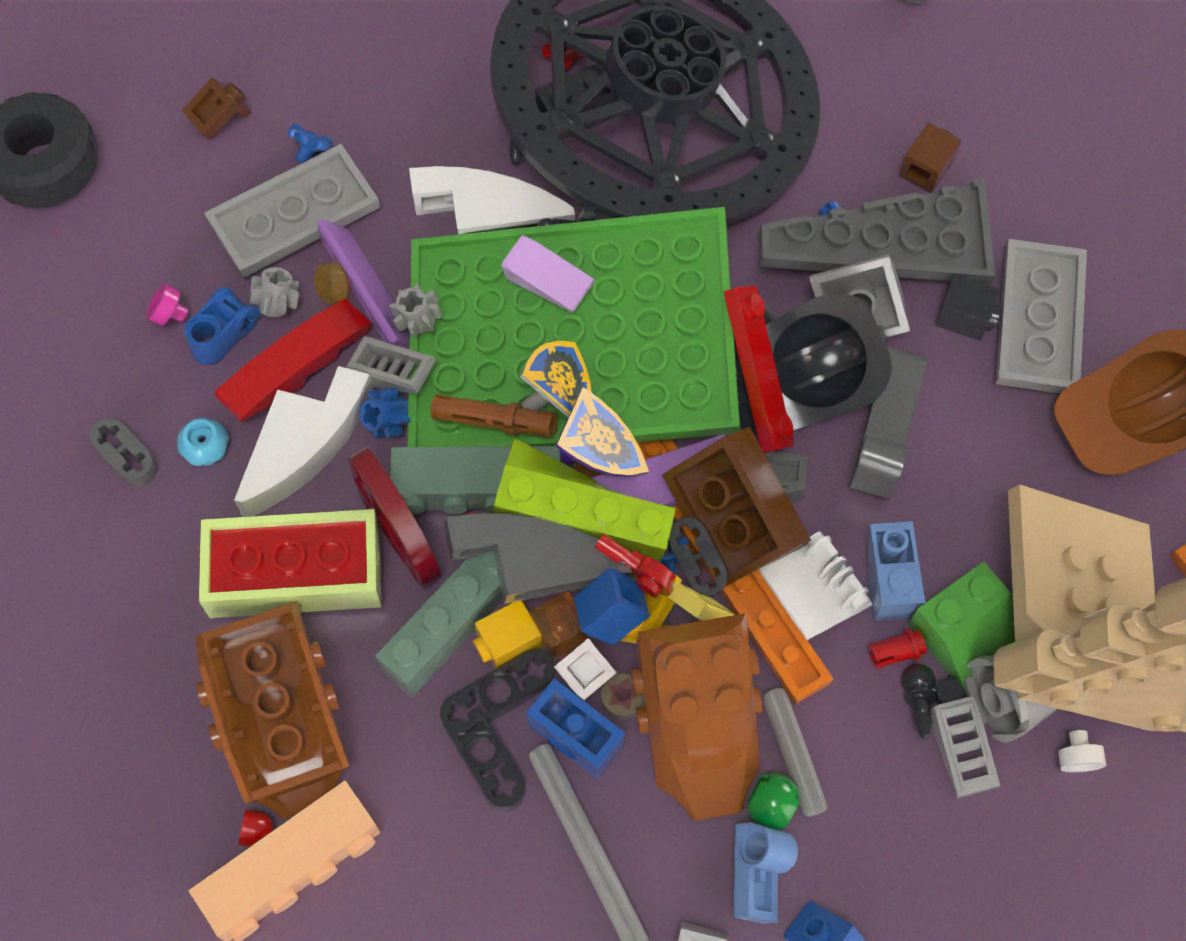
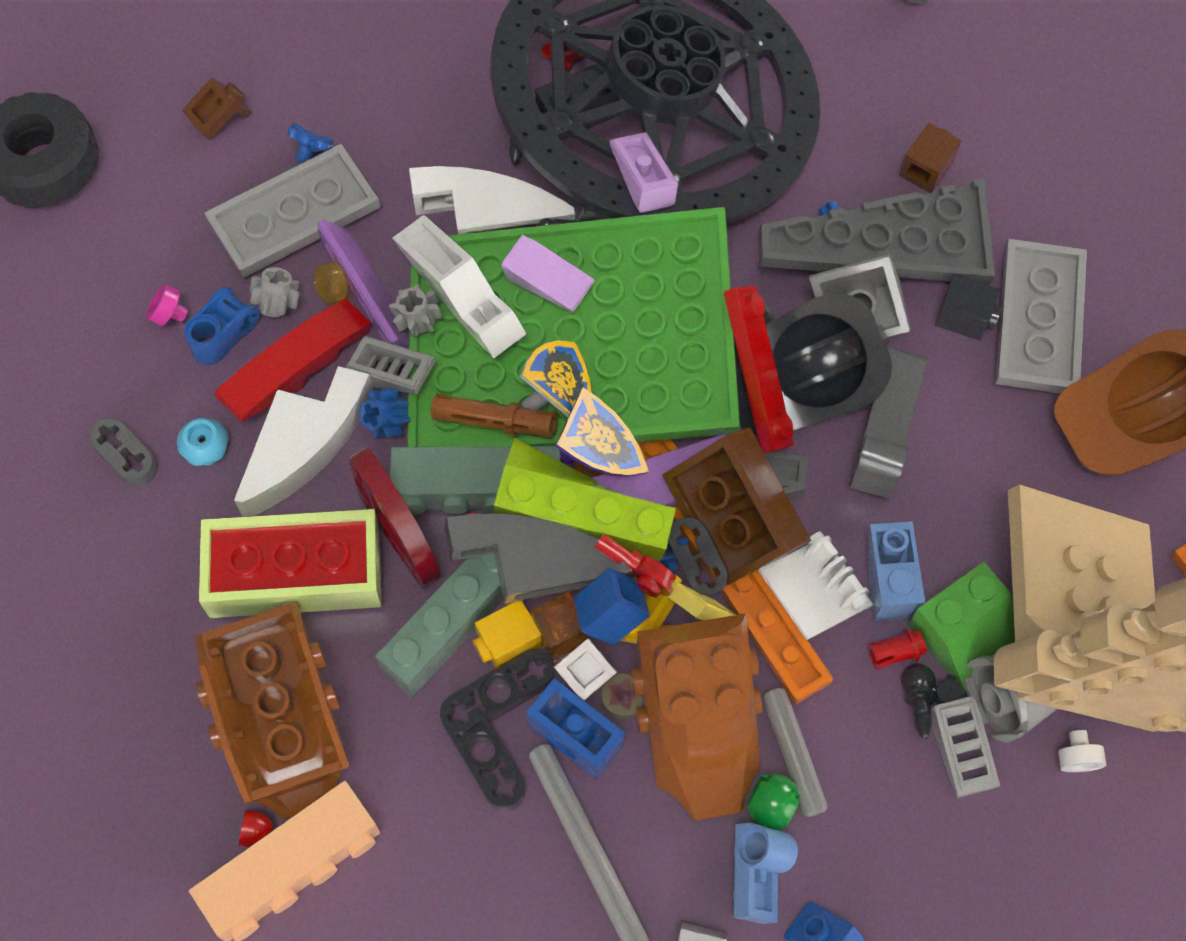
none -> white slope [393,215,526,358]
none -> lavender slope [610,132,678,213]

